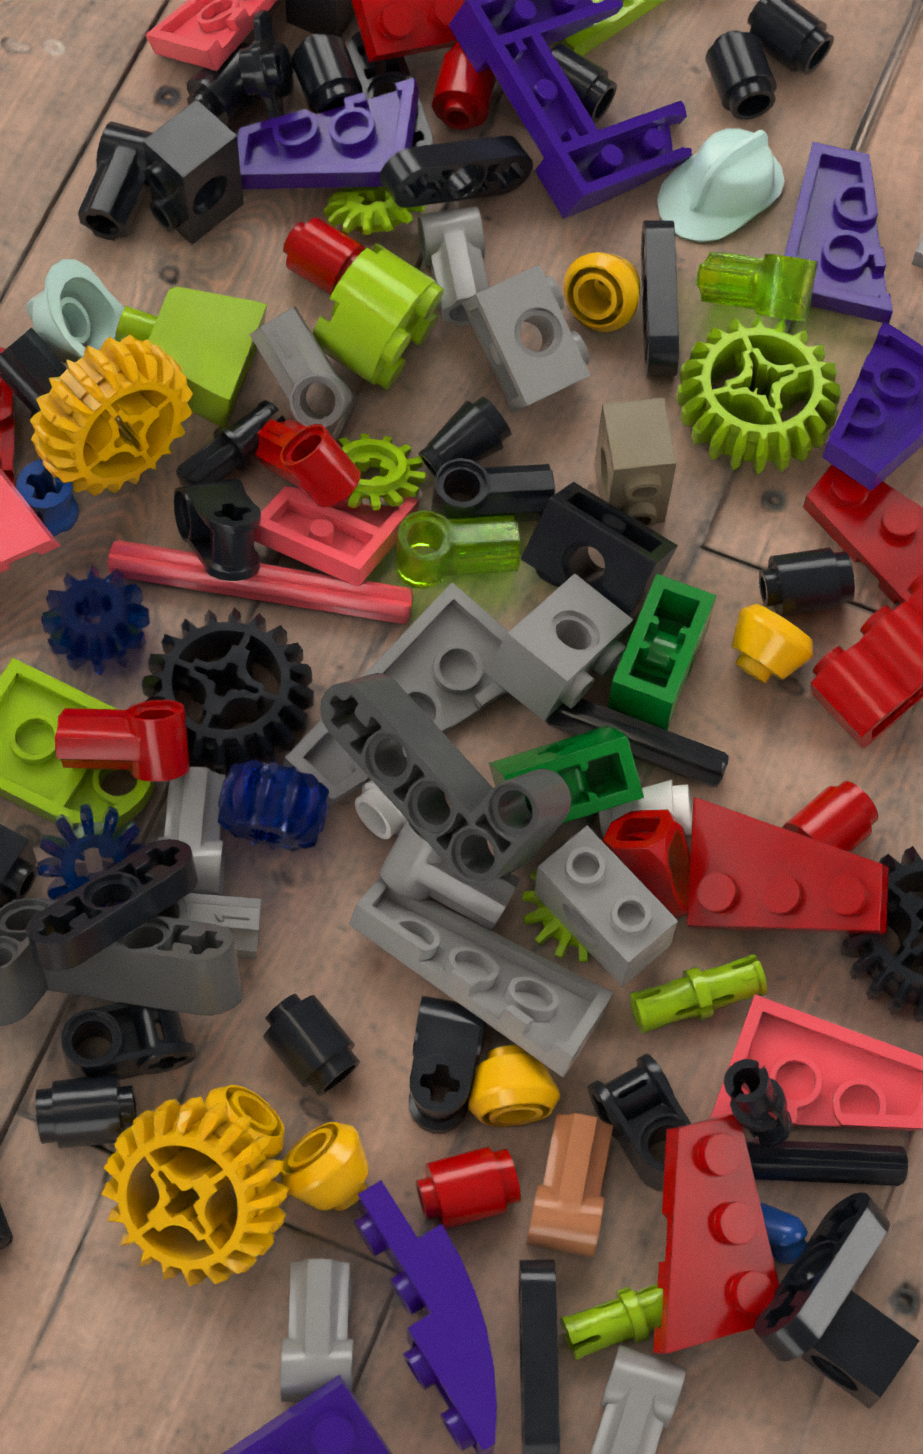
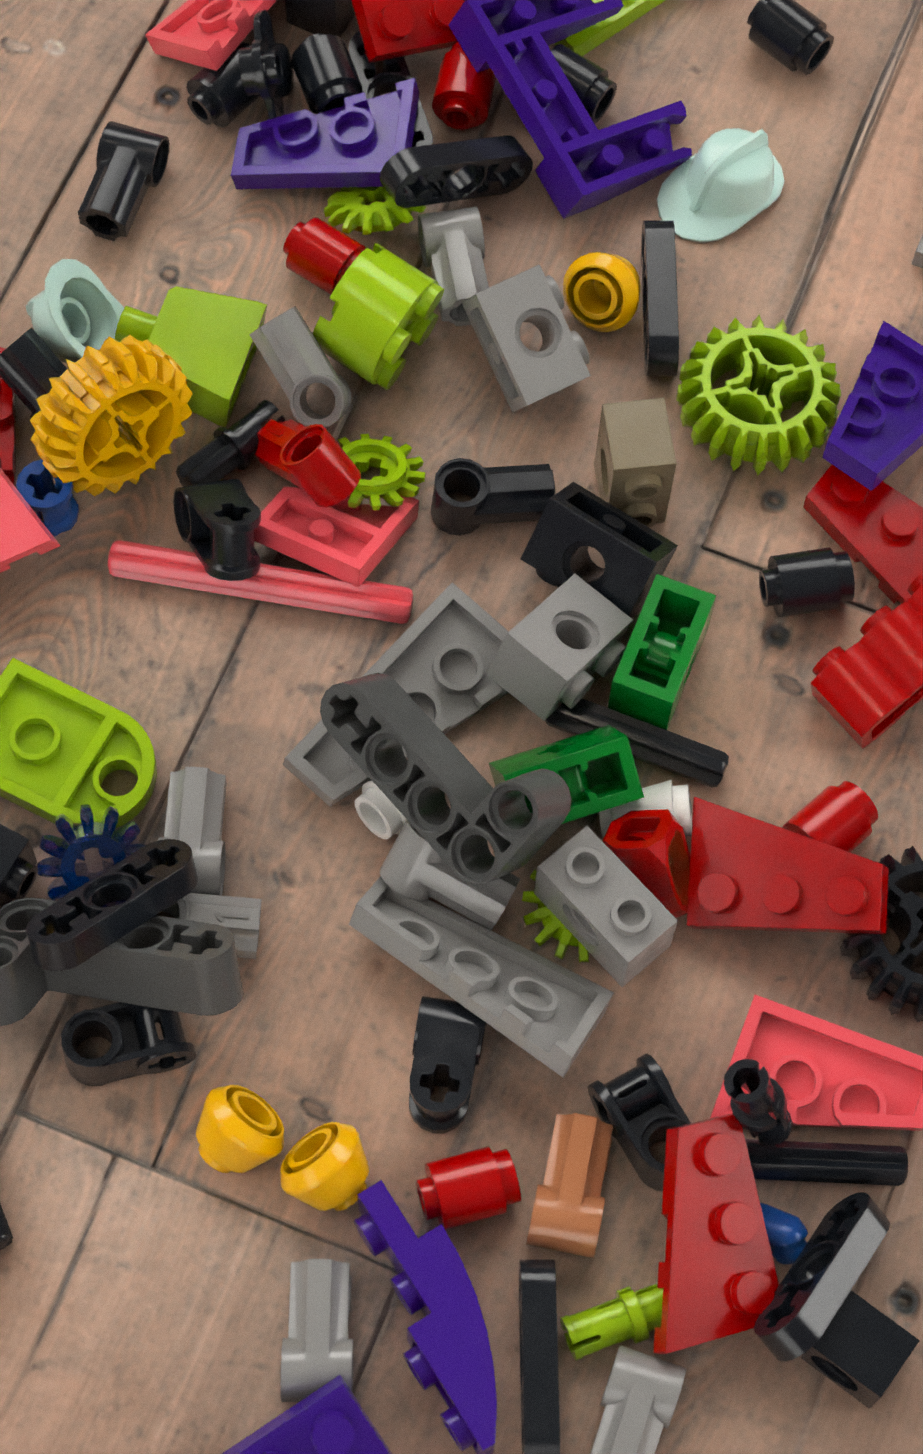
black brick [36,1073,137,1149] -> none
clear blue gear [41,564,150,676] -> none
red piece [54,700,190,782] -> none
yellow gear [101,1096,289,1287] -> none
black gear [142,607,314,776] -> none
black brick [143,99,244,245] -> none
clear blue gear [217,760,329,852] -> none
black brick [263,993,360,1096] -> none
clear neon green piece [394,510,520,589] -> none
black cone [419,396,512,477] -> none
yellow cone [468,1045,560,1127] -> none
lime pin [629,954,768,1034] -> none
clear neon green piece [696,251,818,322] -> none
black brick [705,30,777,120] -> none
yellow cone [731,603,813,684] -> none
wing [774,142,893,324] -> none

